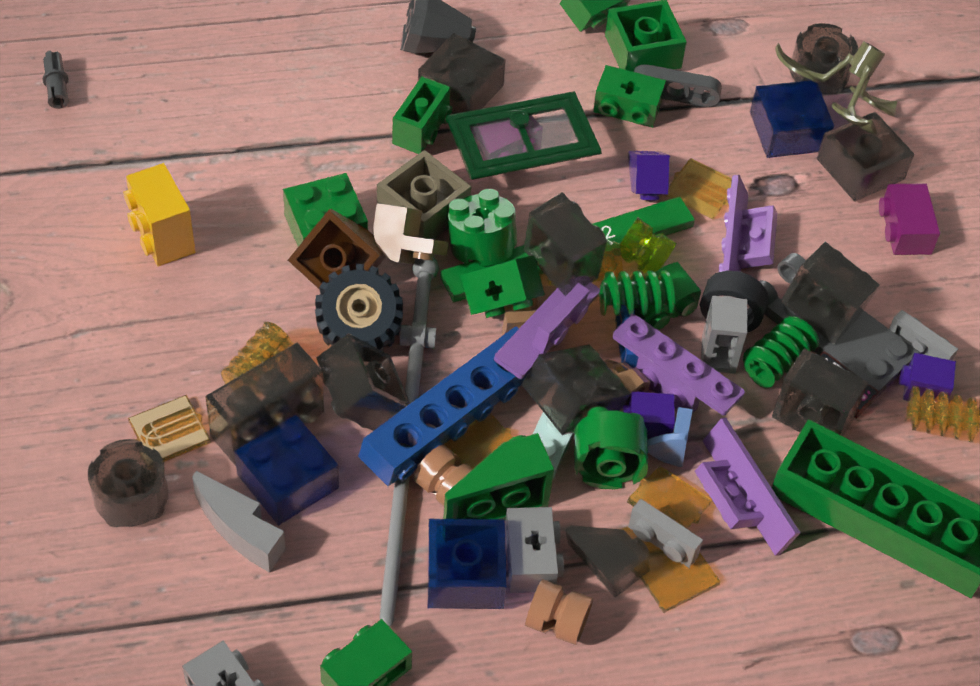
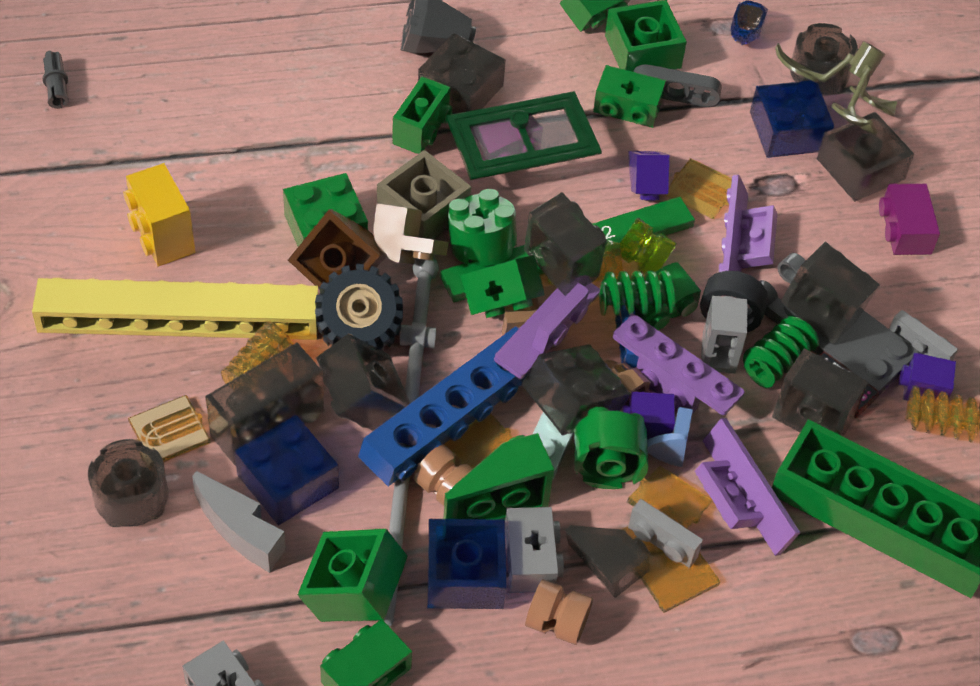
none -> light yellow brick [32,277,318,340]
none -> green brick [297,529,408,622]
none -> rock [730,0,768,45]

